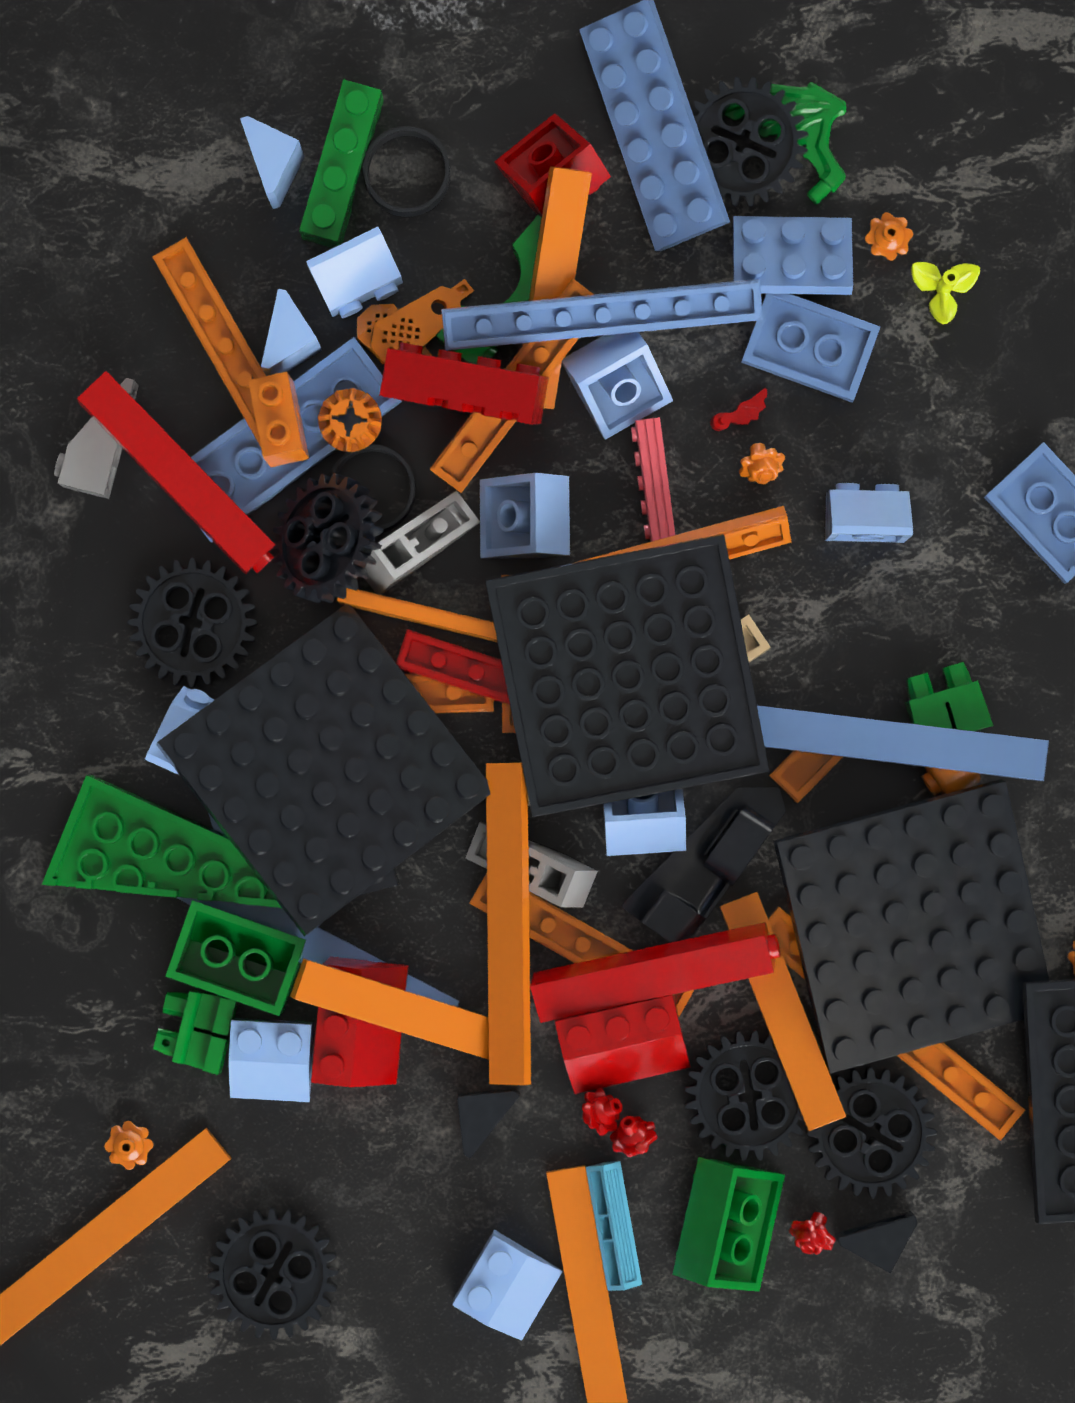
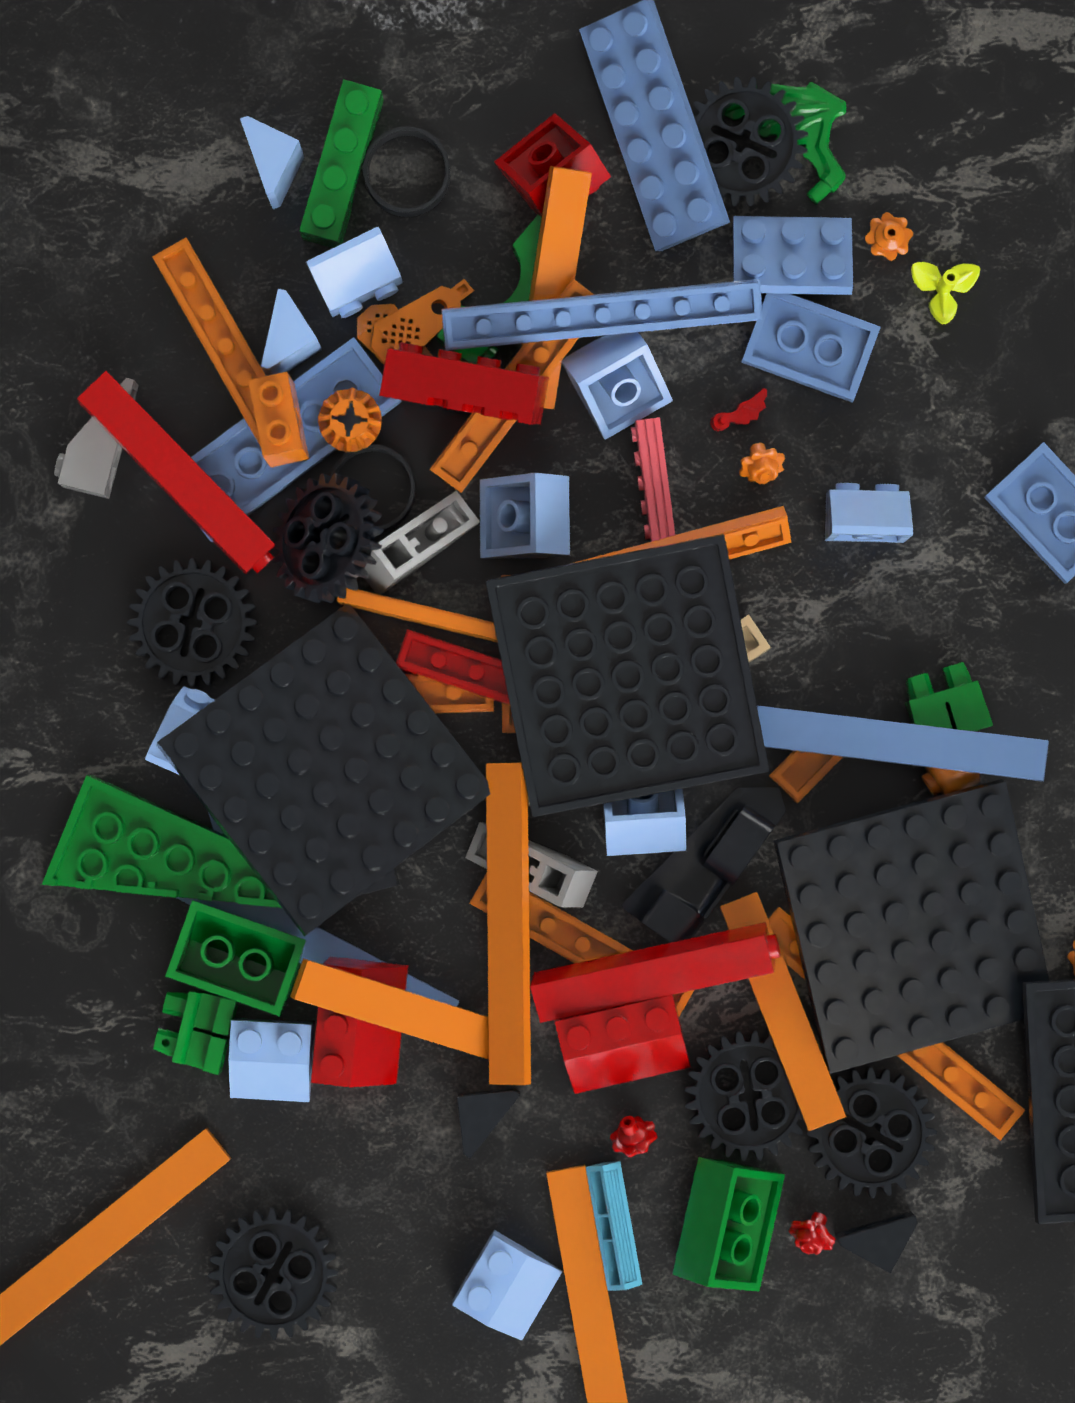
orange plant [104,1120,154,1170] -> none
red plant [582,1088,622,1136] -> none

